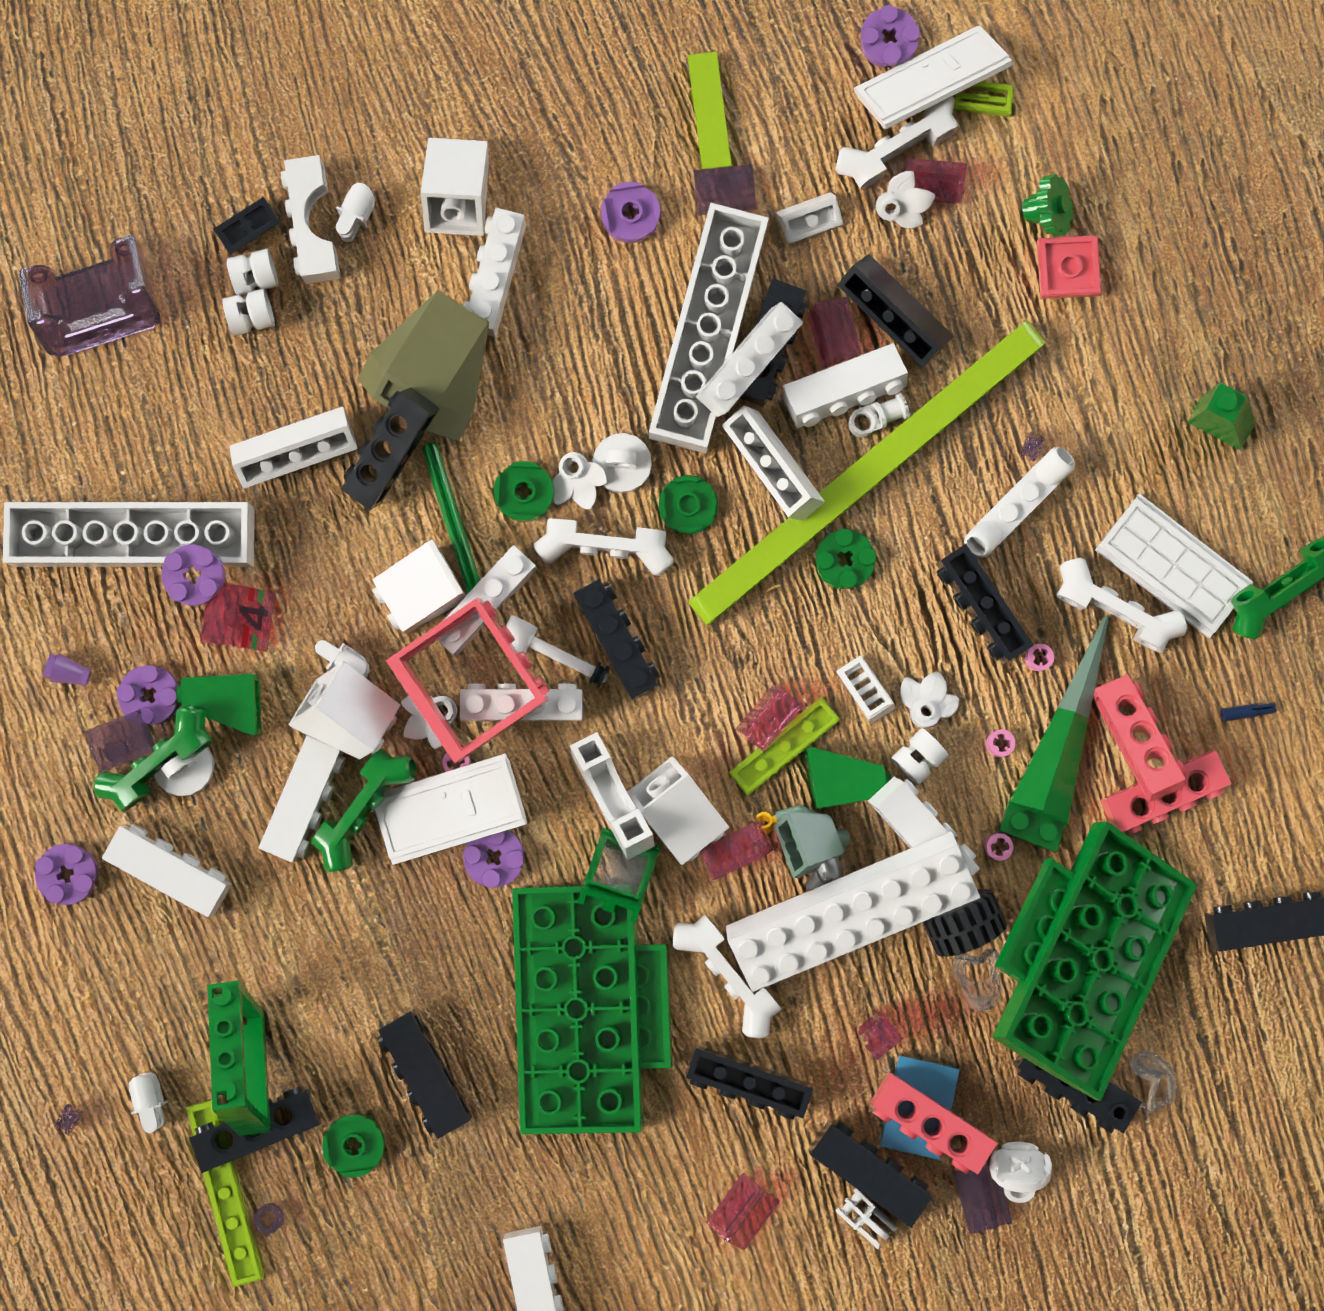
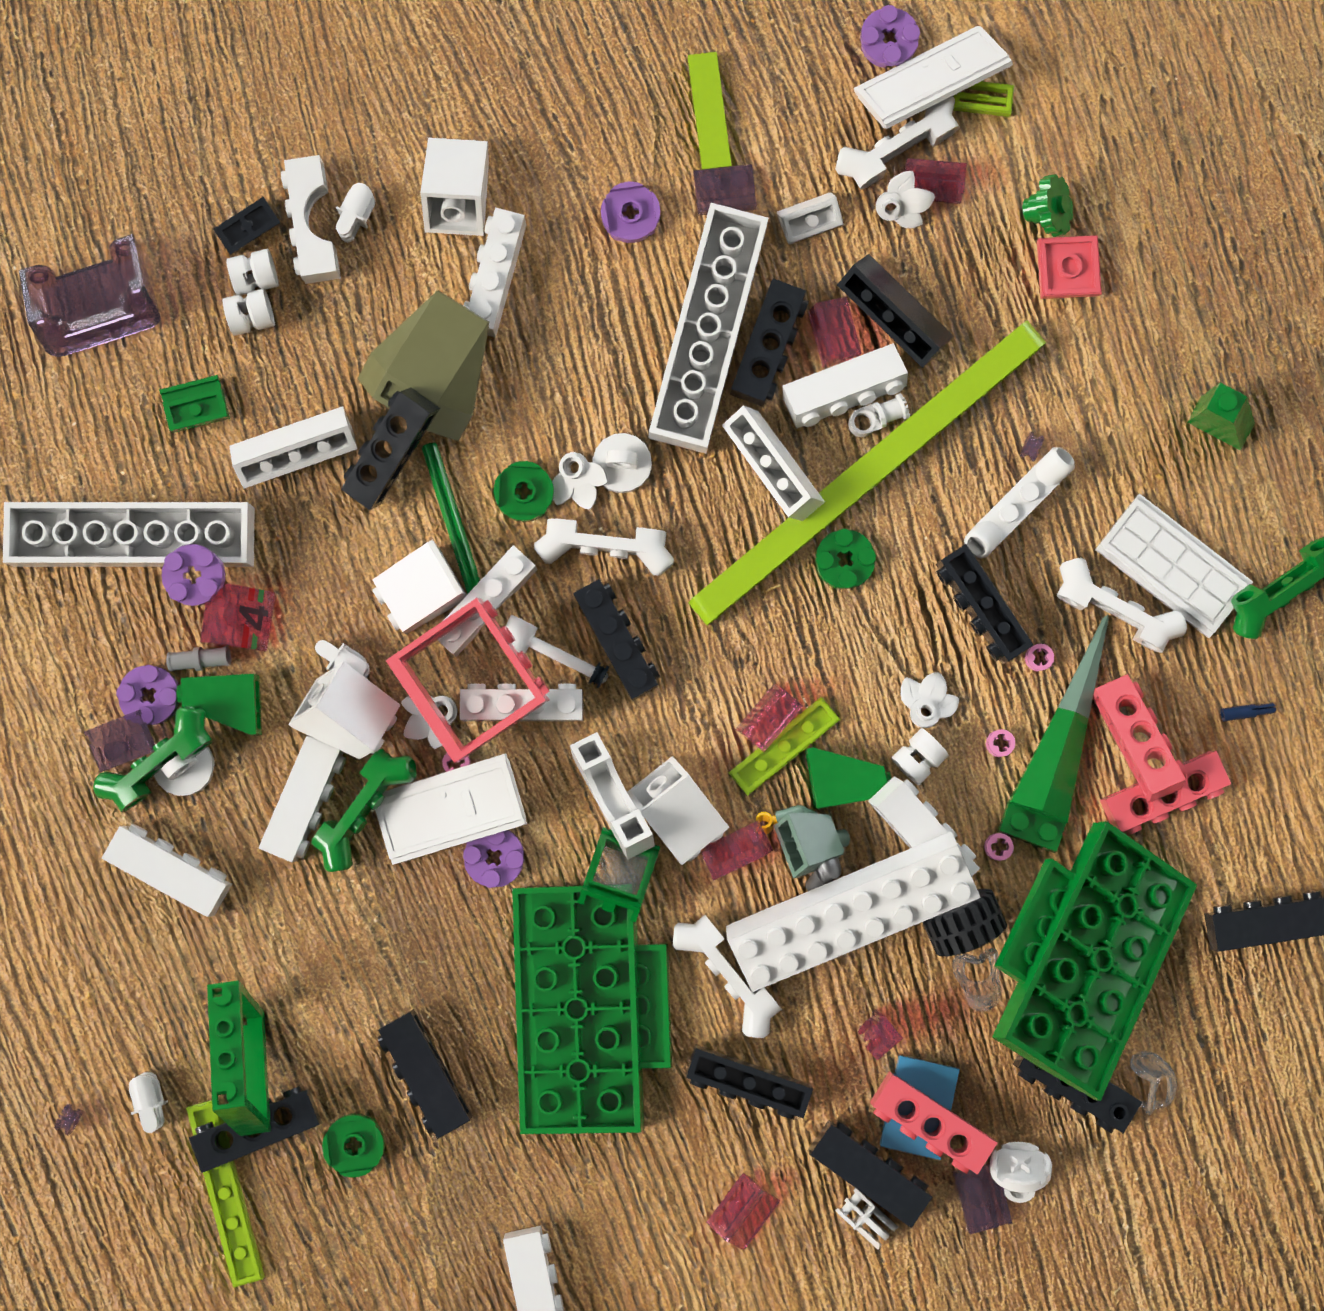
medium lavender plate [35,844,99,905] -> none
medium lavender cone [43,653,92,686] -> none
bush [254,1203,284,1234] -> none
green tile [659,475,718,535] -> none
white brick [696,302,803,417] -> none
white slope [836,655,895,724] -> none
none -> green plate [159,375,230,433]
none -> light grey pin [166,647,231,672]

